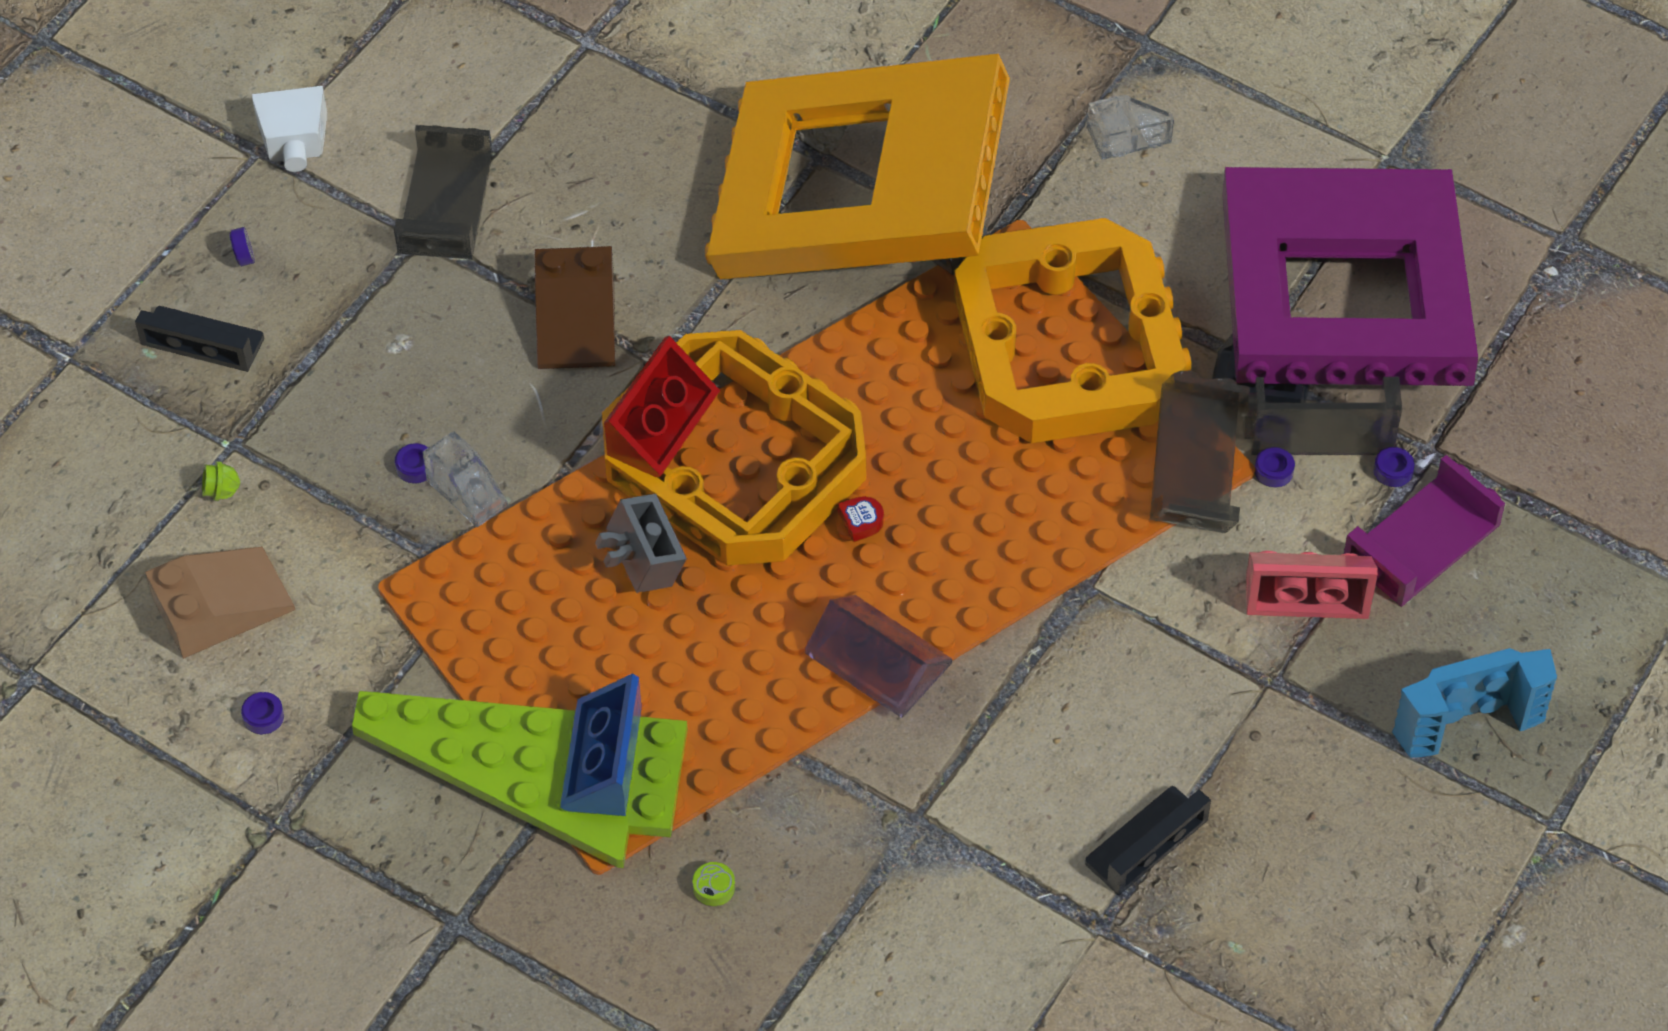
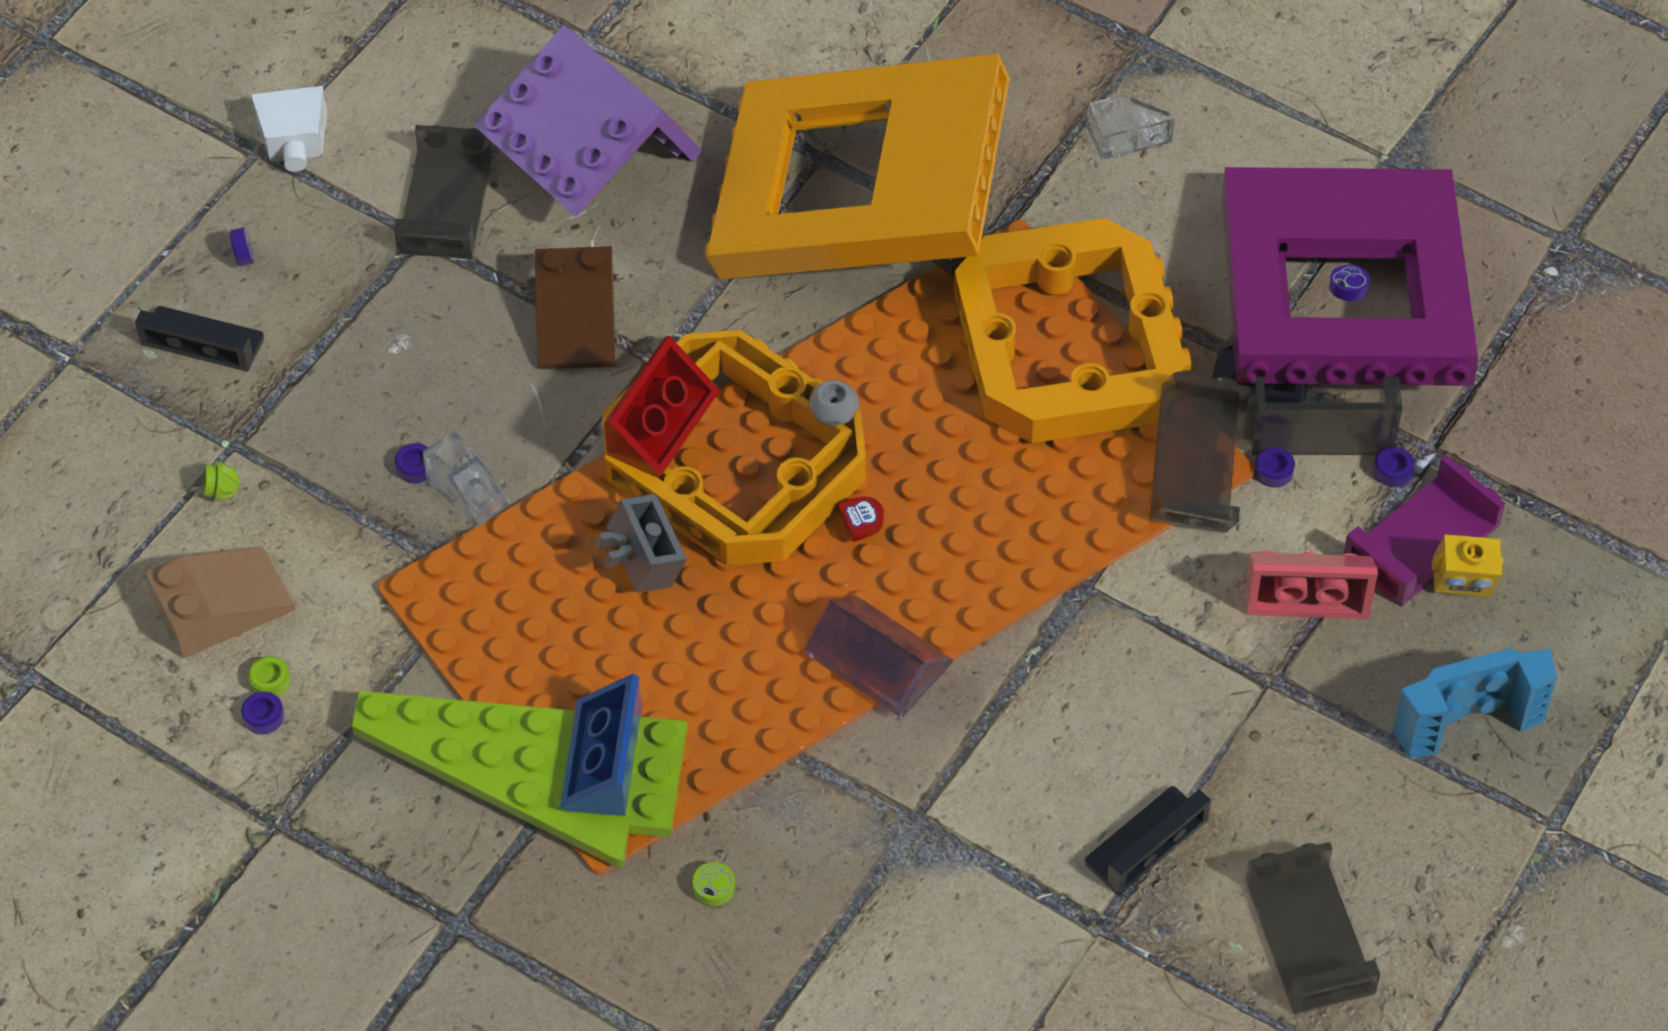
none -> lime tile [248,656,291,697]
none -> medium lavender bracket [474,25,702,217]
none -> light grey plate [809,380,859,427]
none -> clear smoke panel [1245,842,1381,1014]
none -> dark purple tile [1329,265,1370,301]
none -> yellow head [1432,534,1503,597]

